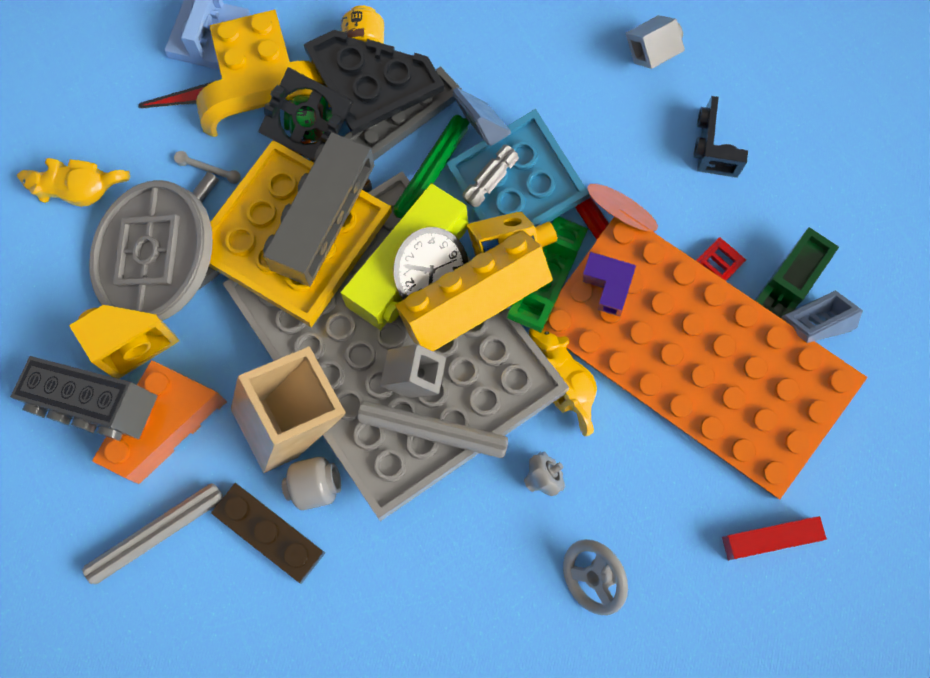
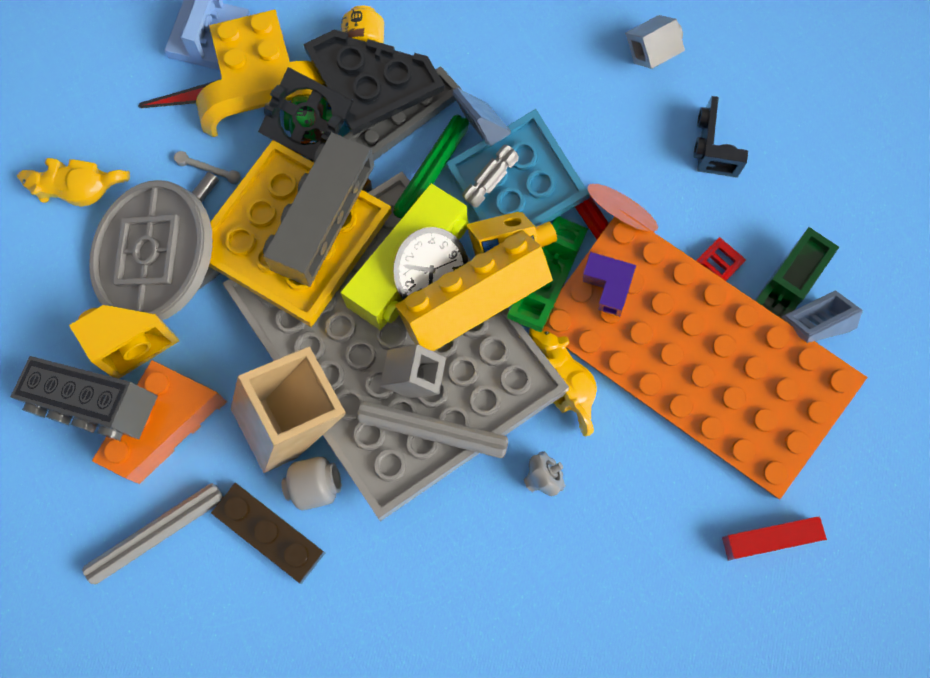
light grey piece [563,539,628,615] -> none

